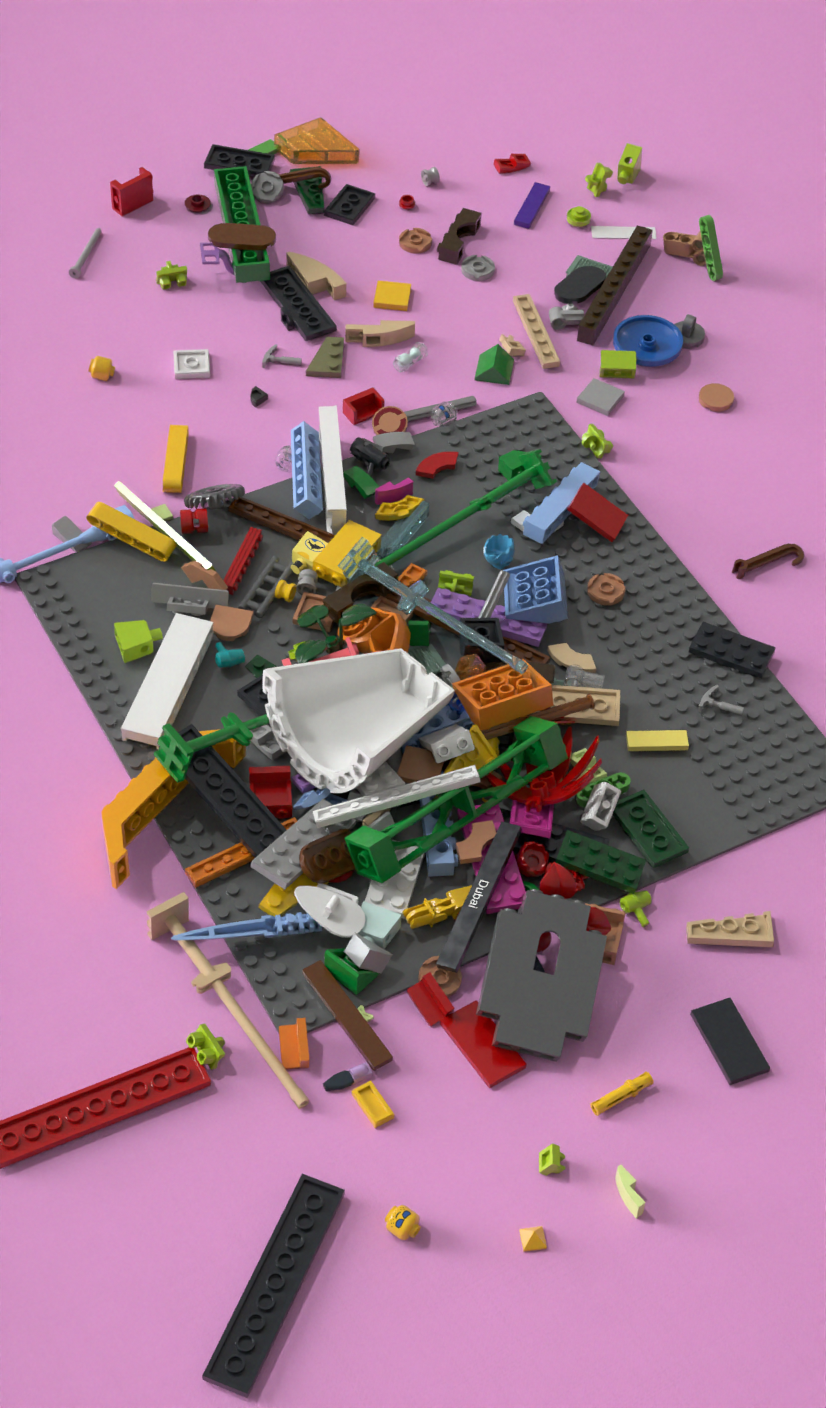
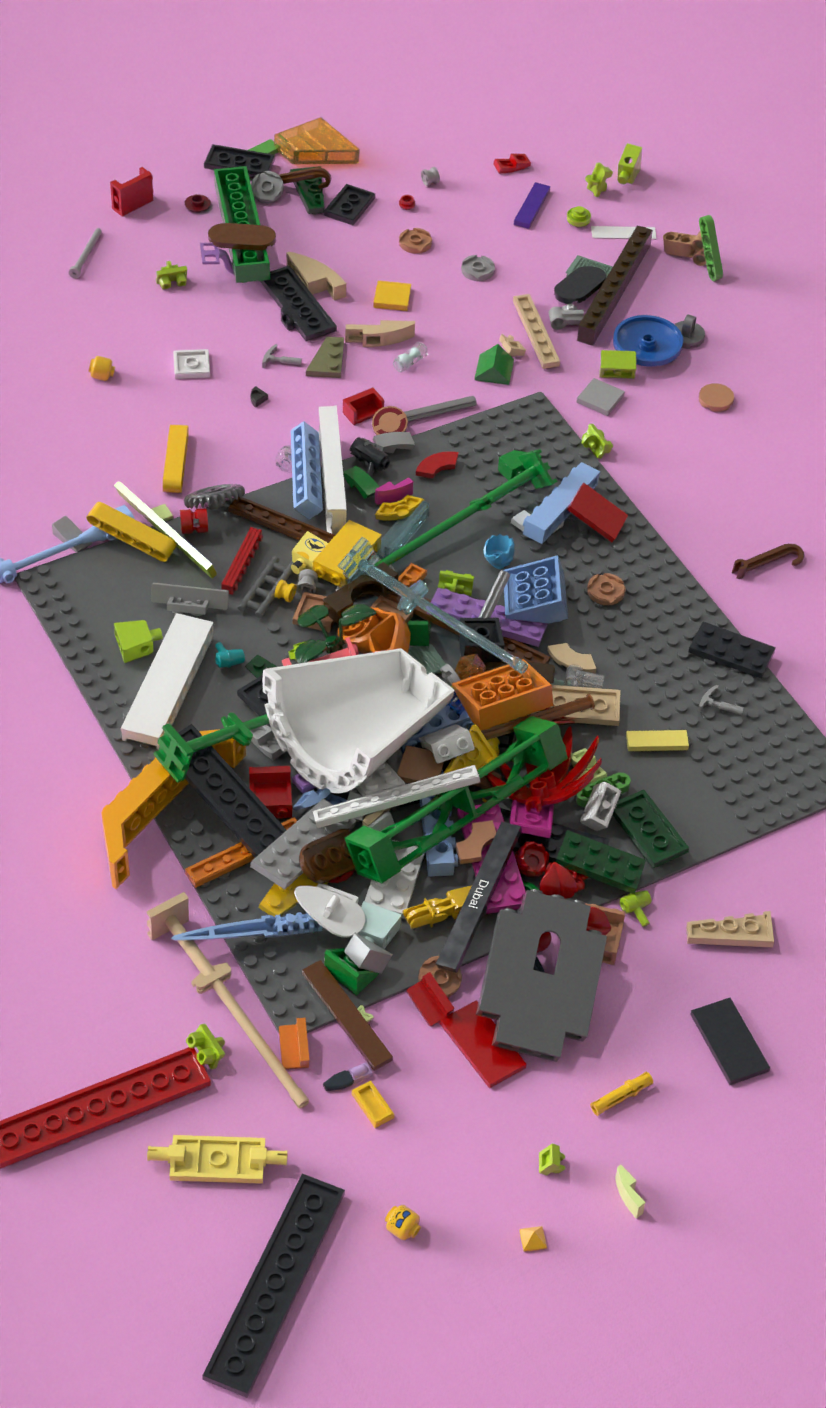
nougat tile [181,561,228,590] -> none
nougat tile [210,605,254,641] -> none
clear head [430,401,458,427] -> none
dark brown arch [437,208,482,265] -> none
none -> light yellow plate [147,1135,288,1184]

